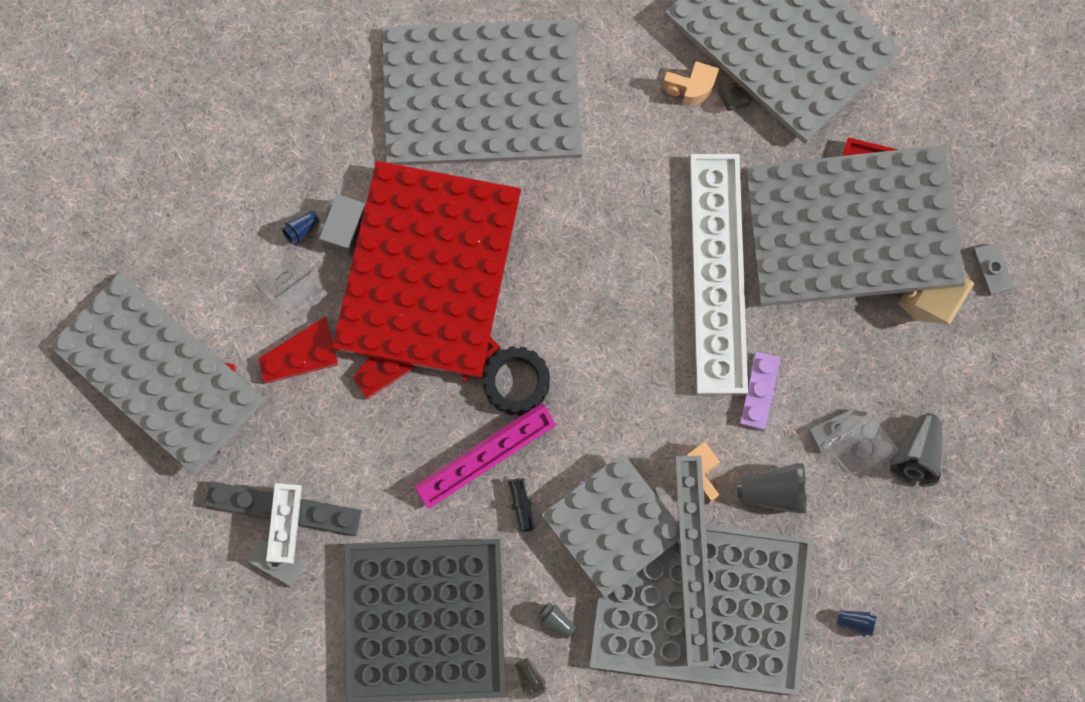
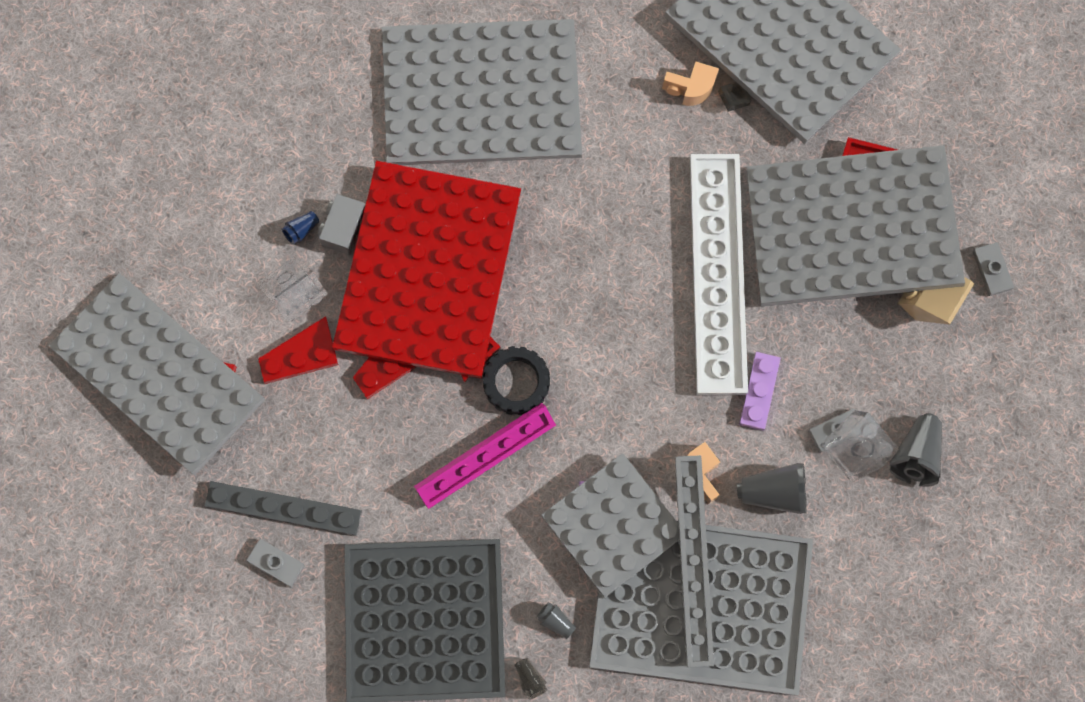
white plate [266,483,302,564] -> none
black pin [508,478,535,532] -> none
dark blue cone [837,610,877,637] -> none

